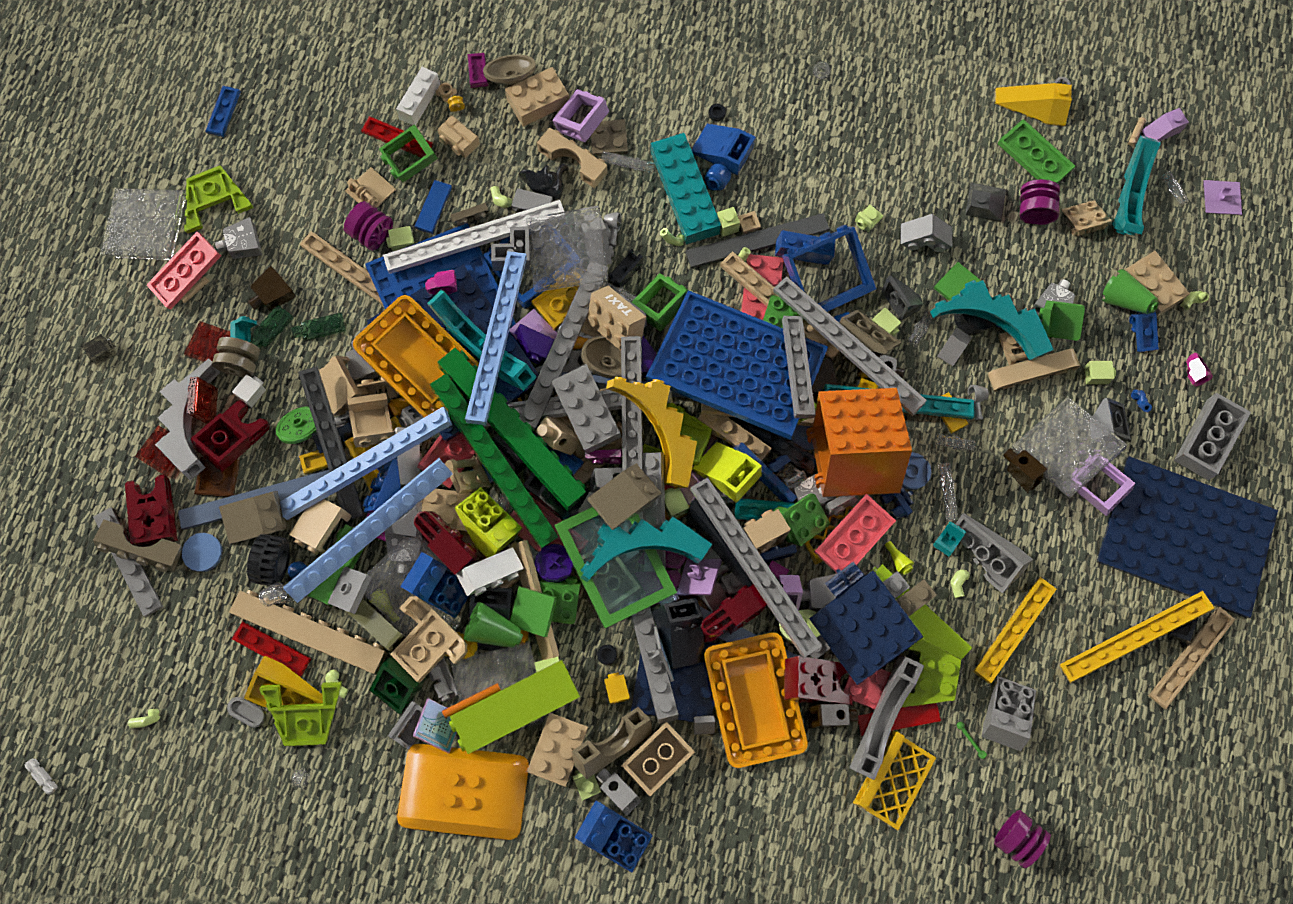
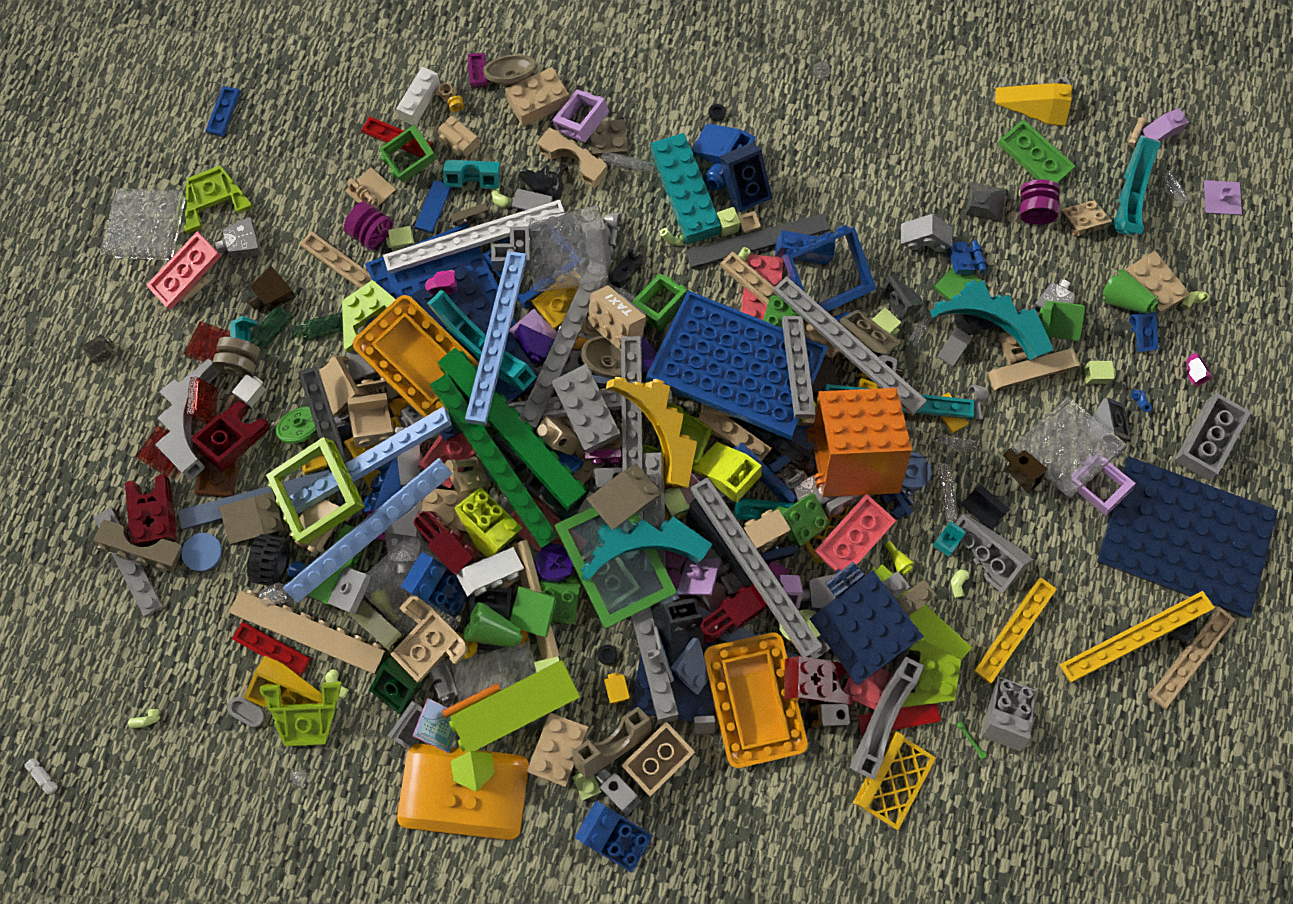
yellowish green bracket [855,205,883,232] -> none
magenta wheel [994,810,1051,869] -> none
none -> lime window [266,437,365,544]
none -> lime wing [342,280,396,353]
none -> teal arch [443,160,501,189]
none -> lime slope [451,751,495,792]
none -> sand blue wing [670,637,709,694]
none -> dark blue brick [719,143,772,212]
none -> blue plate [948,241,987,274]
none -> black panel [962,484,1010,529]

